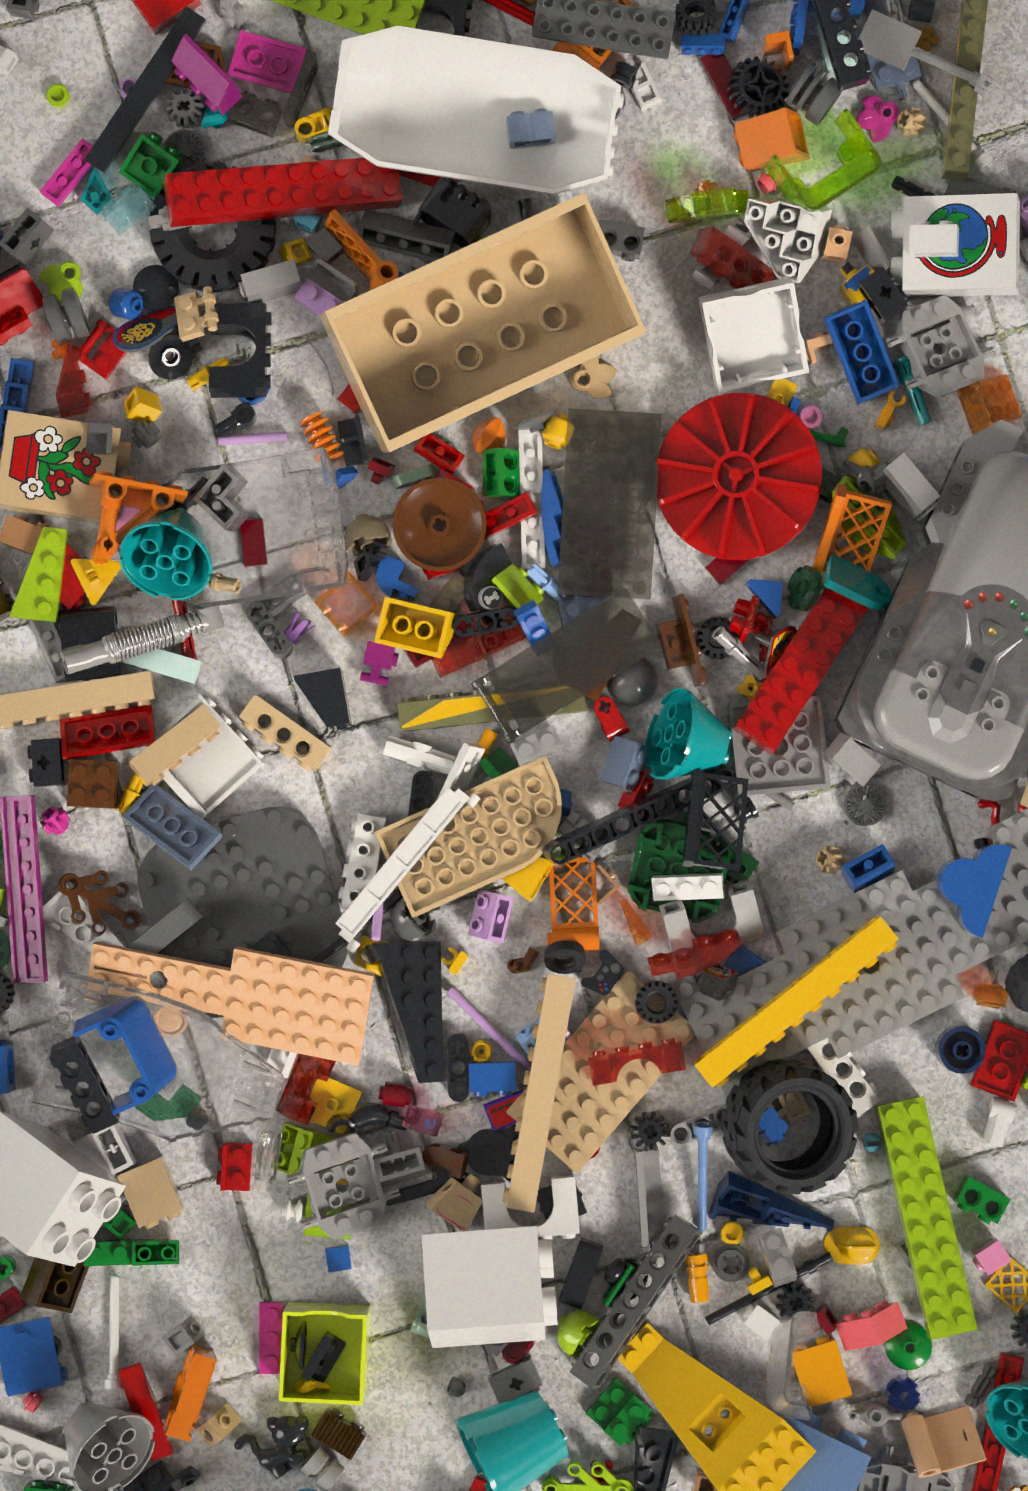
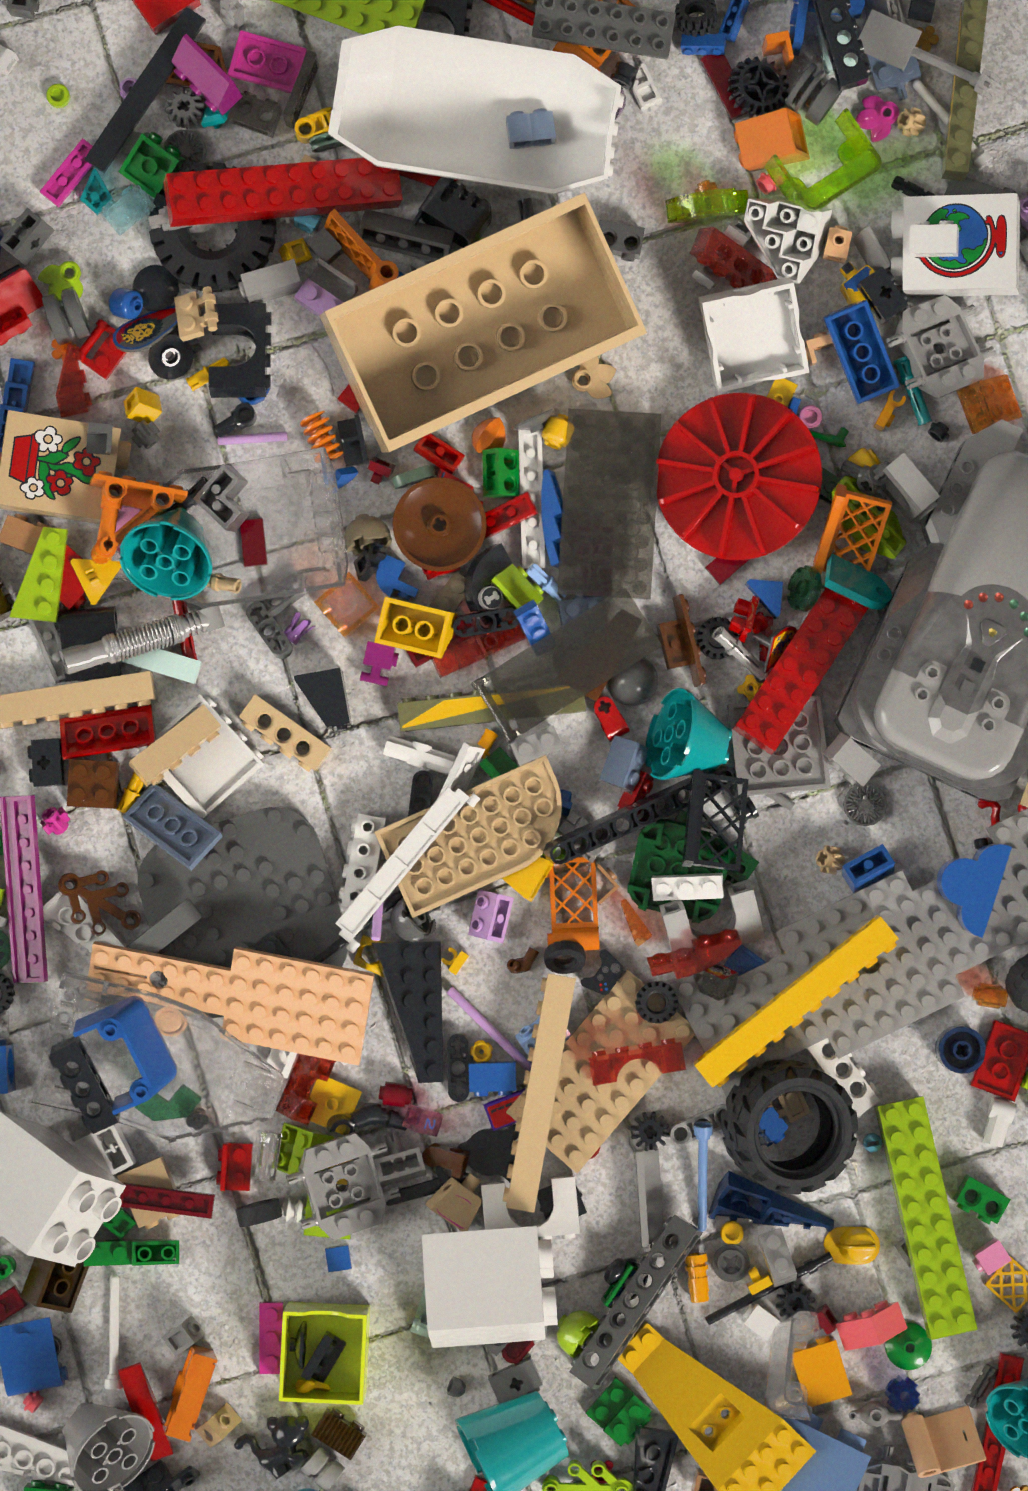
black beam [558,1237,604,1310] -> none
none -> dark red tile [119,1182,215,1219]
none -> black tyre [235,1198,283,1227]
none -> black plate [928,422,950,443]

